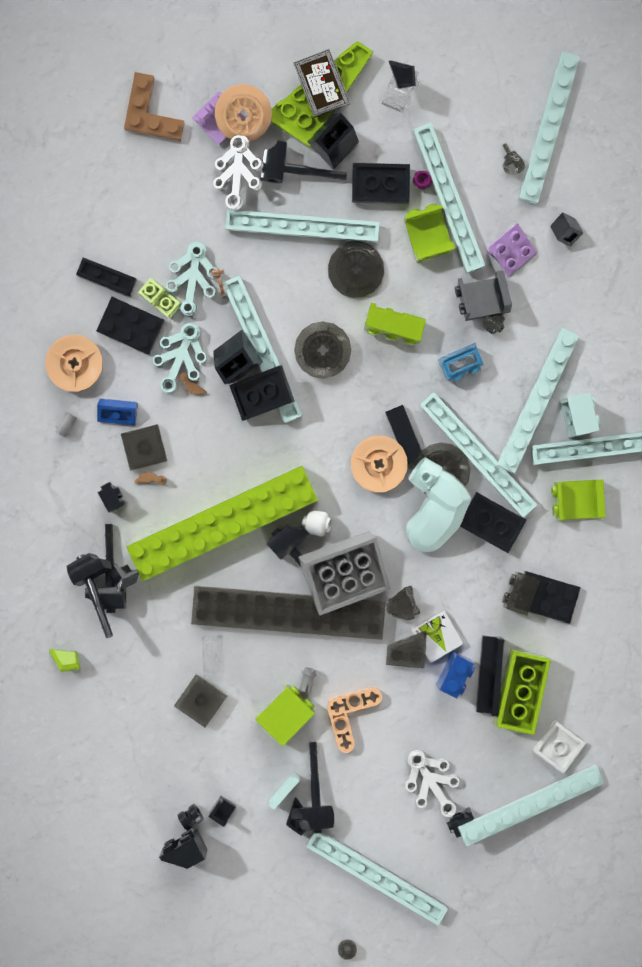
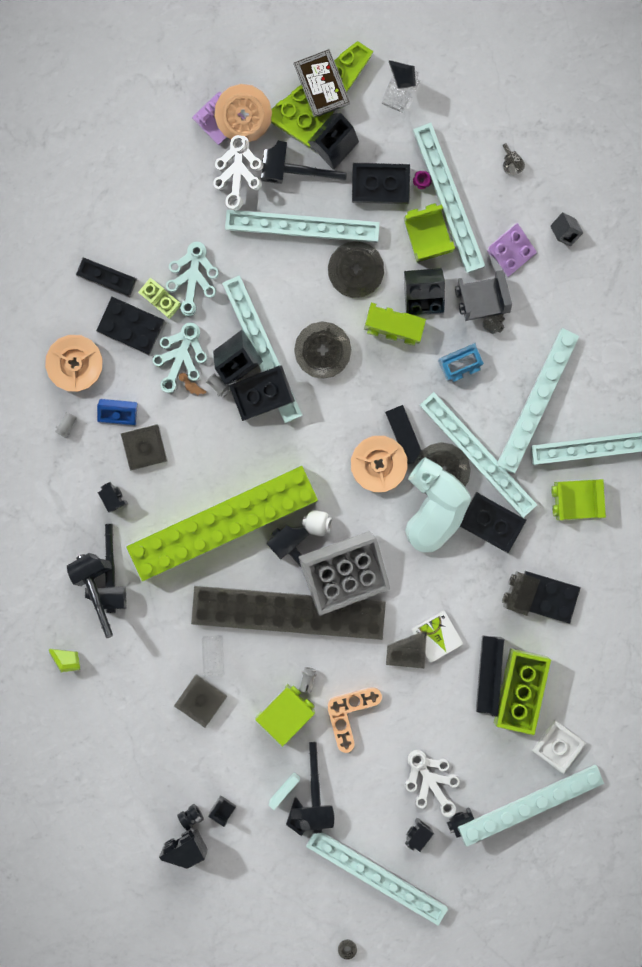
black panel [110,563,139,591] -> none
medium nougat plate [124,72,185,141] -> none
medium nougat piece [134,472,167,485] -> none
medium nougat piece [212,269,226,298] -> none
clear smoke brick [386,586,420,621] -> none
blue brick [436,650,475,699] -> none
light aqua plate [519,52,580,204] -> none
light aqua brick [560,393,601,437] -> none
none -> light grey pin [206,373,231,398]
none -> black slope [404,268,445,315]
none -> black brick [405,818,434,852]

